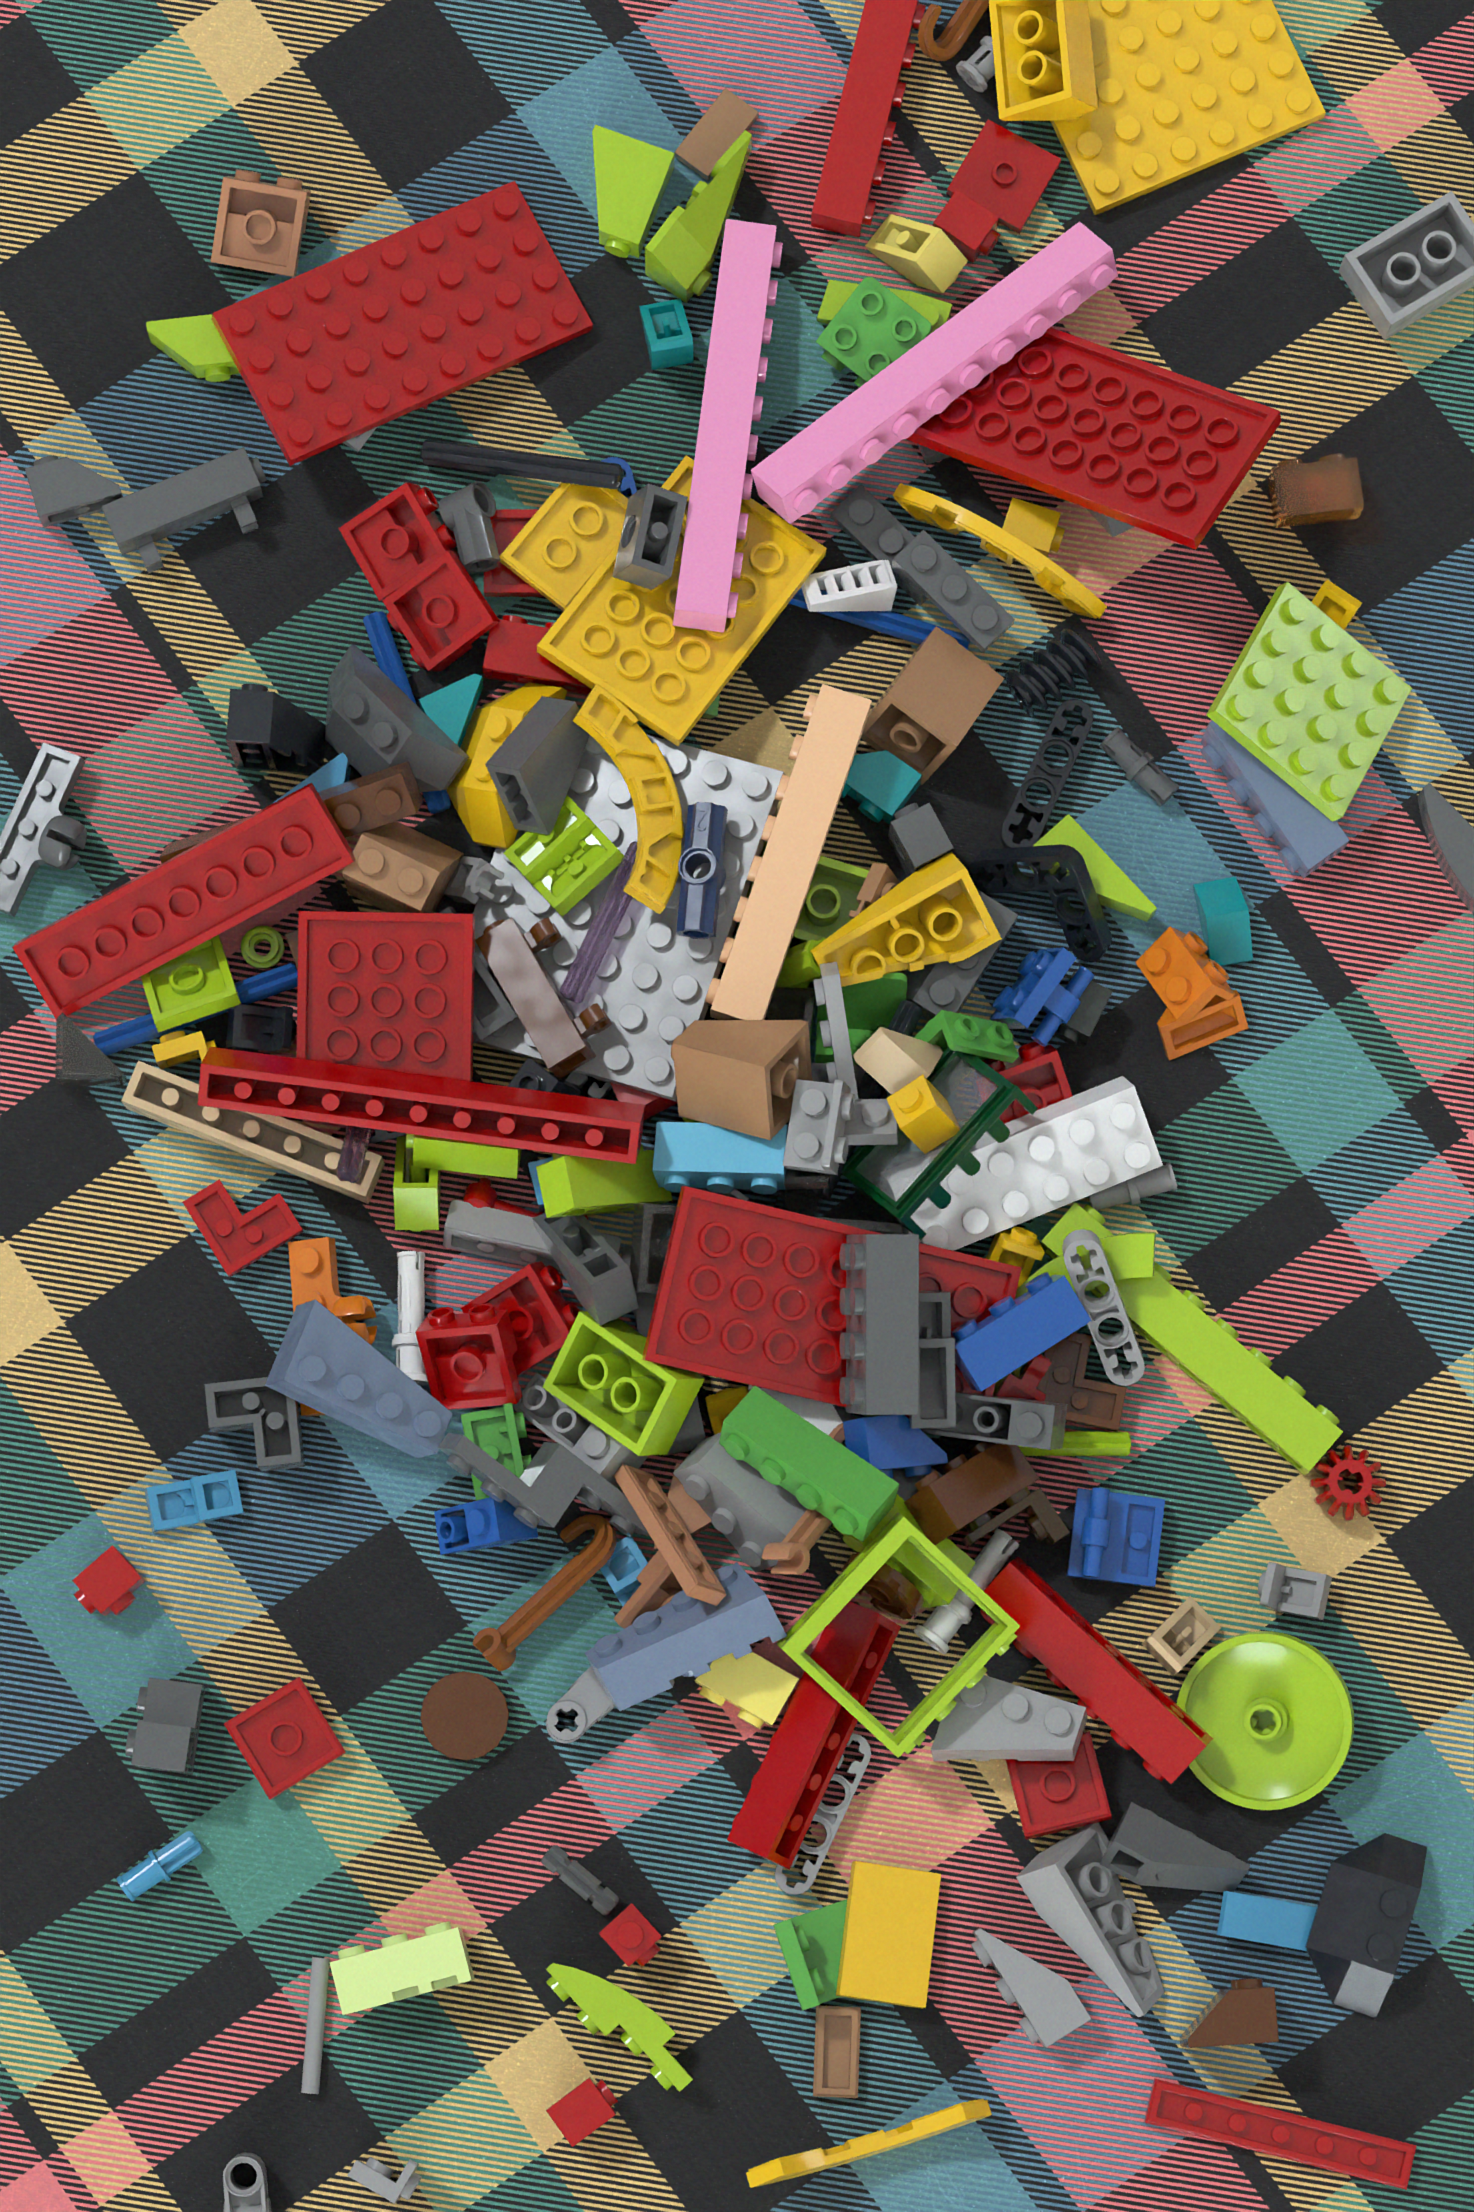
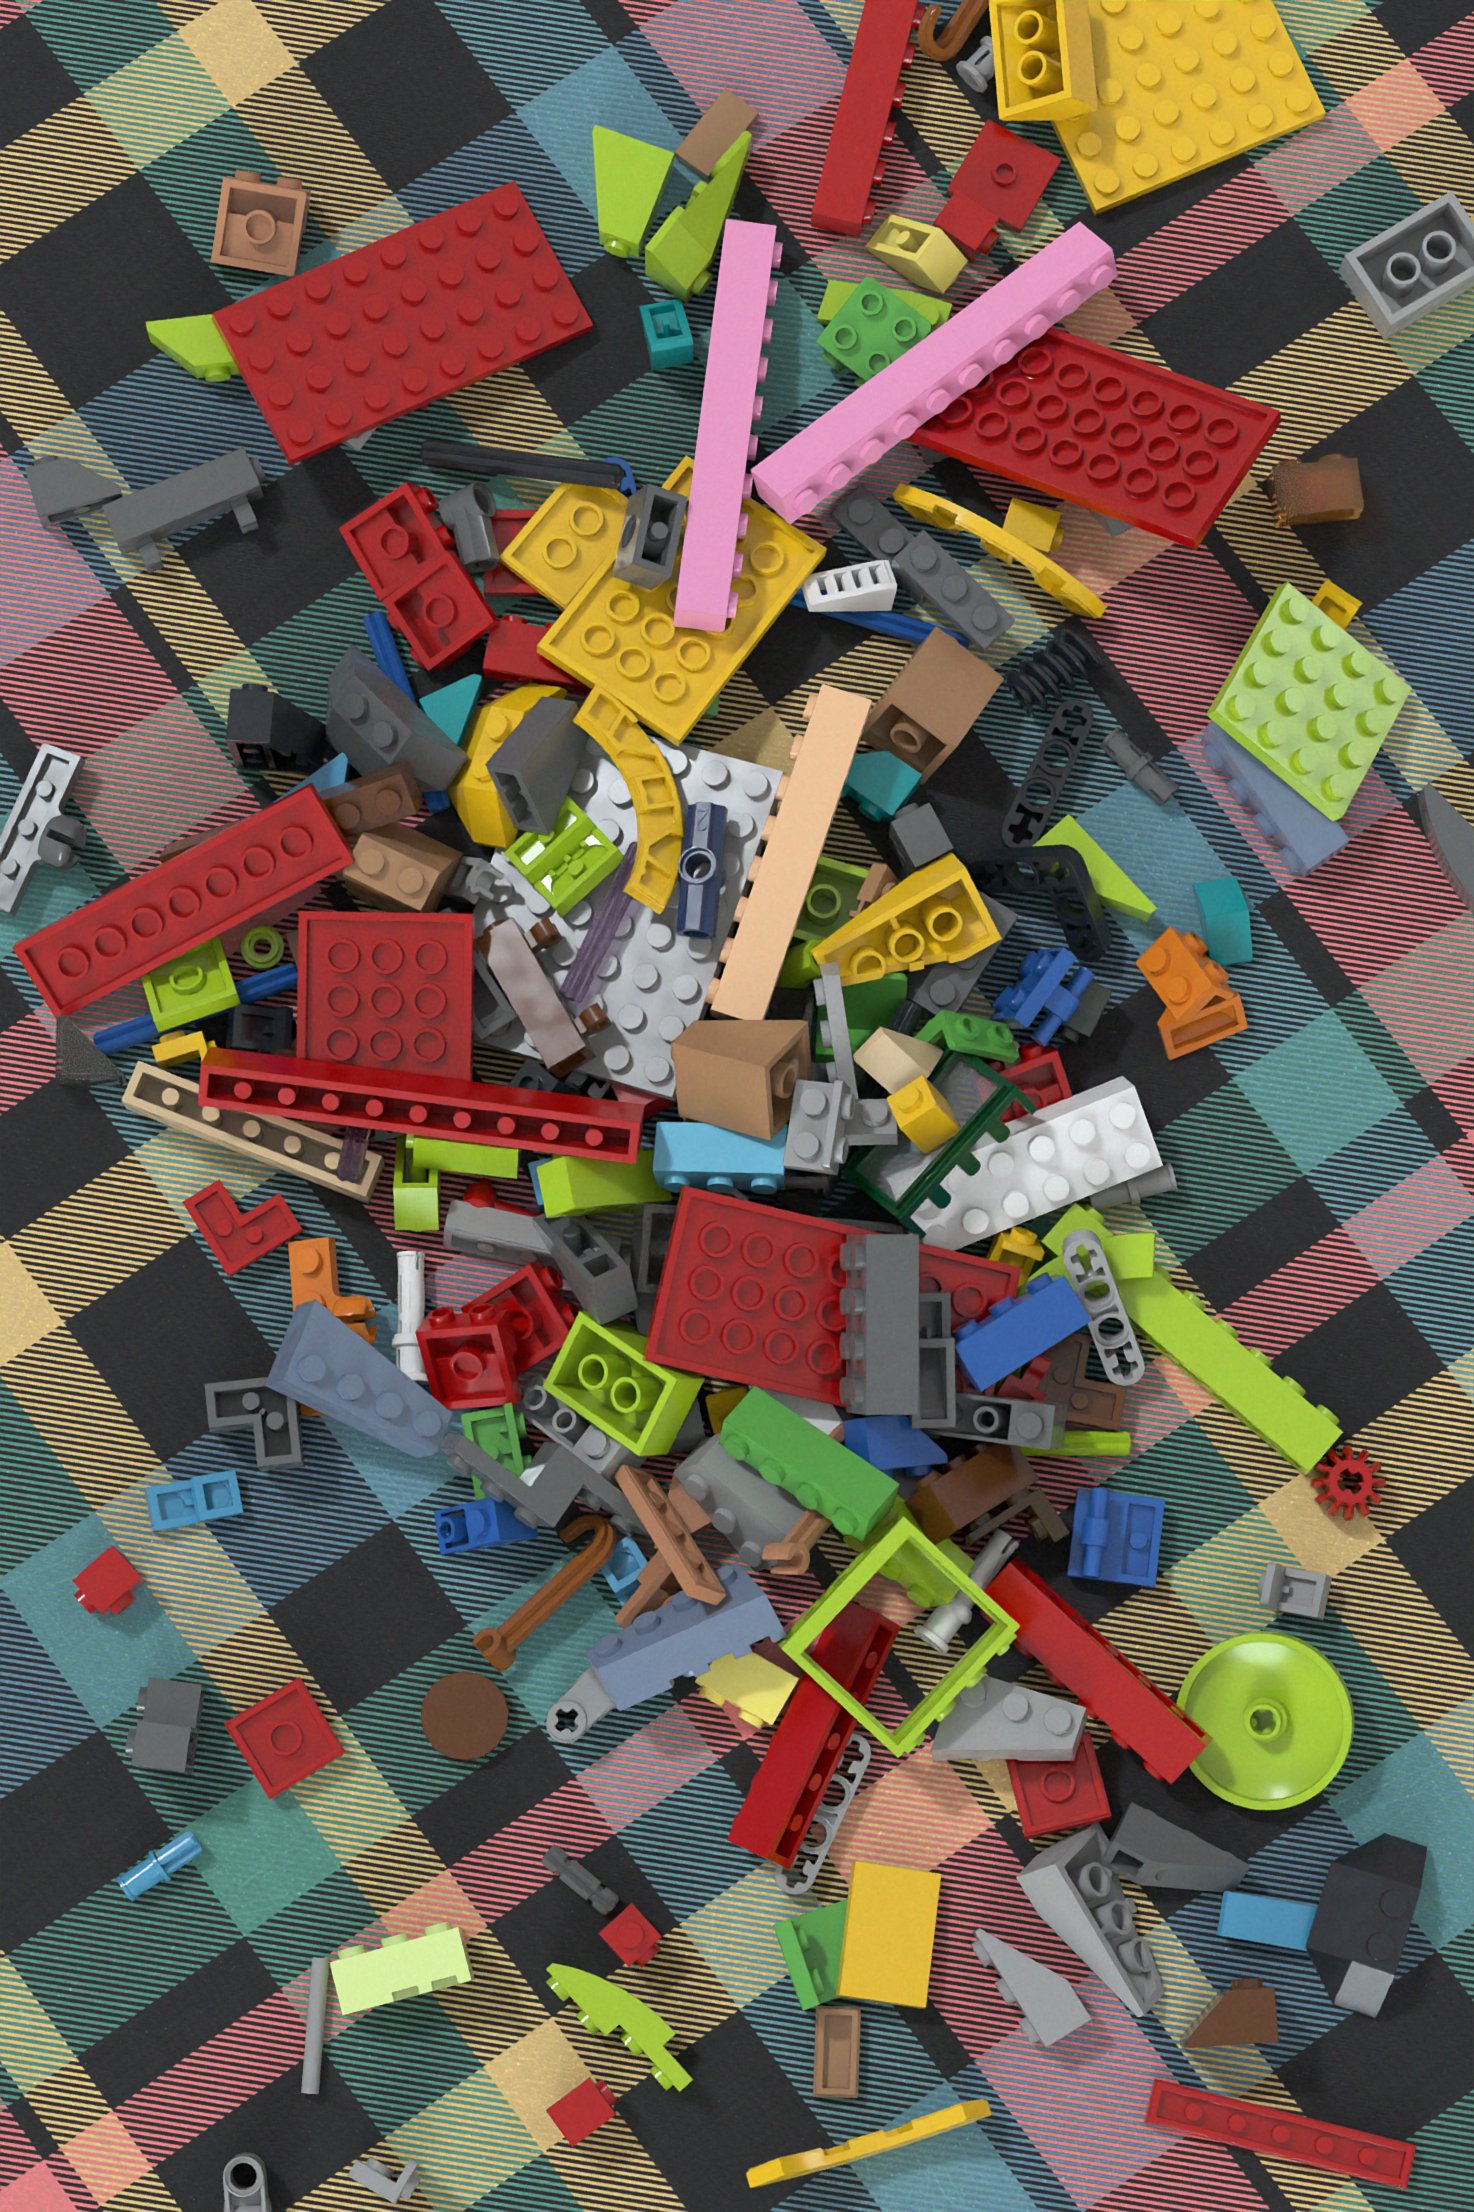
reddish brown tile [841,1553,924,1620] -> none
tan slope [1142,1596,1221,1676] -> none

